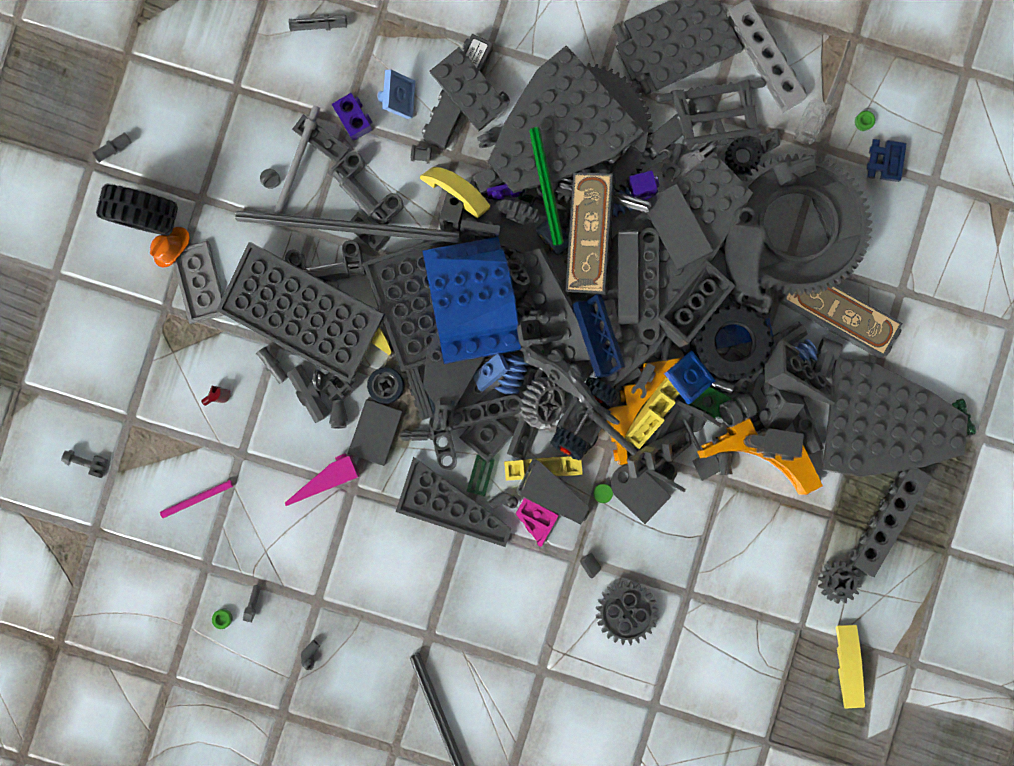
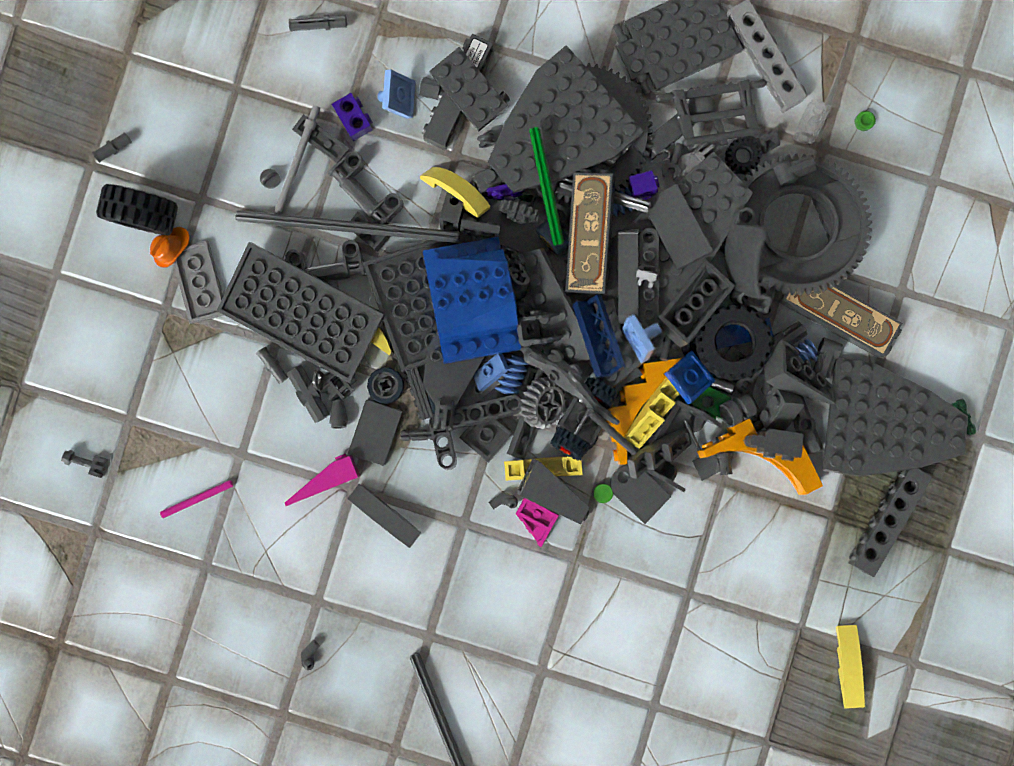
dark red piece [201,385,231,406] -> none
bright green tile [212,609,233,629] -> none
dark grey bar [243,585,261,623] -> none
dark grey wing [396,457,511,547] -> none
dark grey bush [410,145,432,164] -> none
clear green tile [466,455,495,497] -> none
dark grey slope [580,553,601,578] -> none
dark grey gear [595,581,659,645] -> none
dark grey plate [631,363,656,398] -> none
dark grey gear [818,561,862,604] -> none
dark blue plate [866,139,907,182] -> none
none -> dark grey slope [348,484,422,548]
none -> dark grey slope [419,77,441,100]
none -> light blue tile [621,314,661,363]
none -> tile [636,264,661,288]

